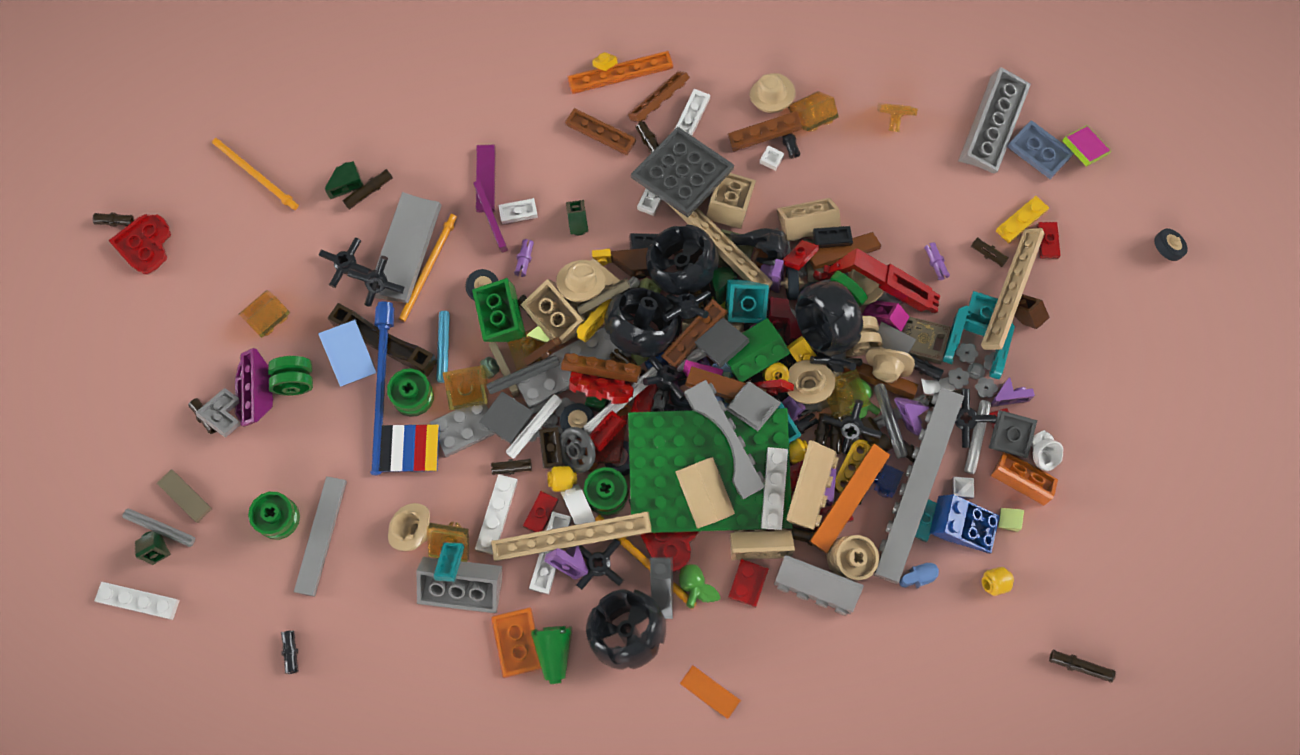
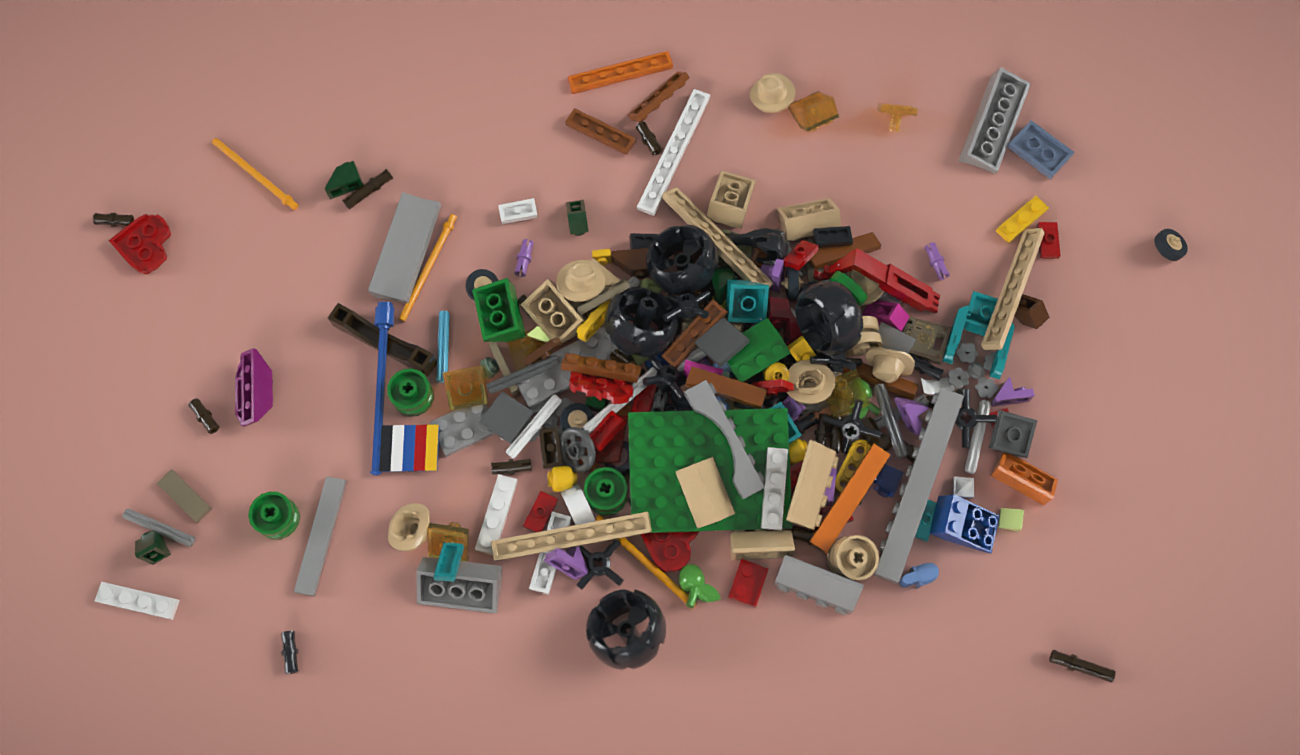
light grey plate [196,388,240,438] -> none
clear yellow slope [239,290,290,338] -> none
green wheel [268,356,313,395] -> none
light blue tile [318,320,377,387] -> none
black bar [319,237,372,288] -> none
black bar [347,255,405,307] -> none
magenta tile [473,180,508,253] -> none
magenta tile [476,144,495,212] -> none
orange tile [491,607,541,678] -> none
green cone [531,626,572,684] -> none
yellow plate [592,52,618,71] -> none
dark grey plate [631,127,734,218] -> none
dark grey slope [650,557,673,619] -> none
orange sticker [680,665,741,719] -> none
light grey piece [726,381,781,431] -> none
dark orange plate [728,111,802,152] -> none
white plate [760,146,784,171] -> none
black pin [782,133,801,159] -> none
dark brown pin [971,237,1009,267] -> none
yellow head [981,567,1014,596] -> none
white hair [1031,430,1063,471] -> none
dark pink tile [1062,125,1111,167] -> none

